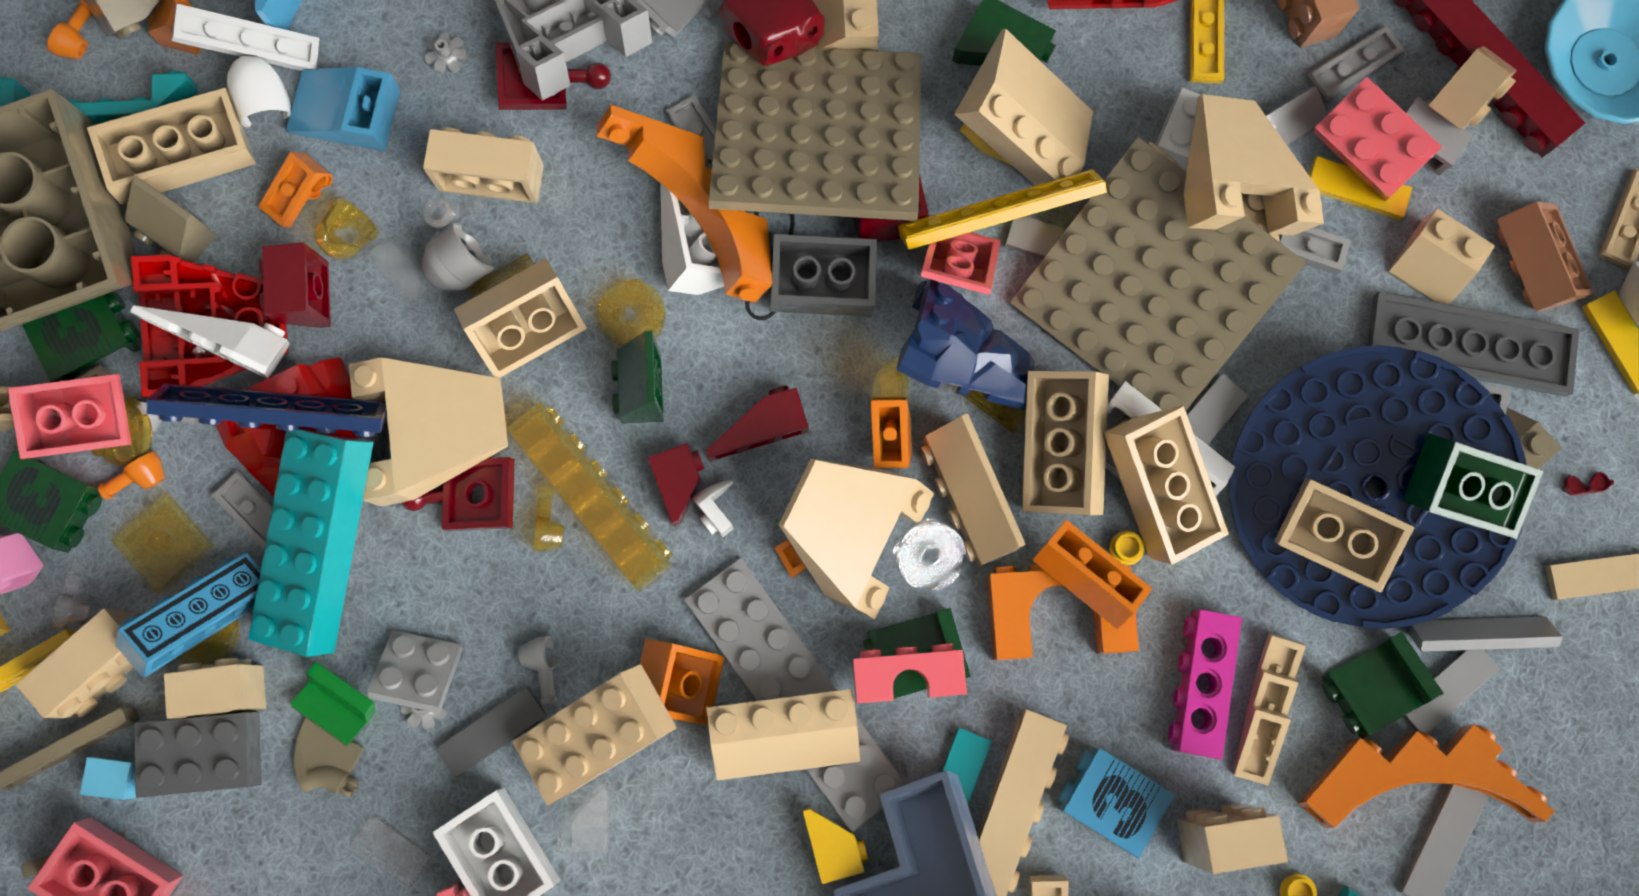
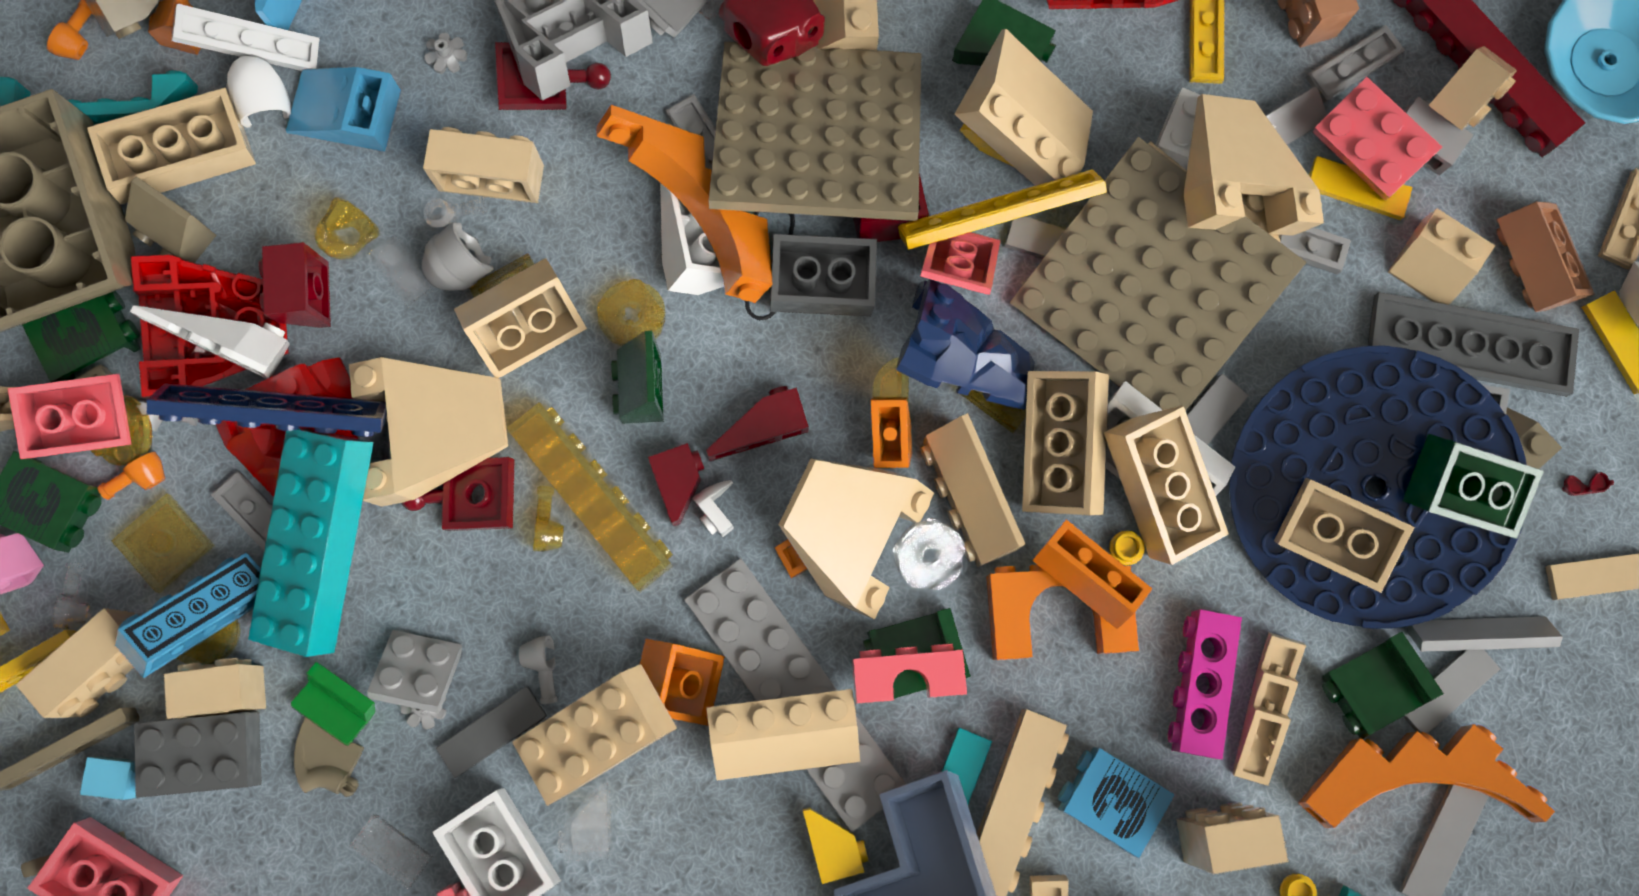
orange plate [258,152,333,227] -> none

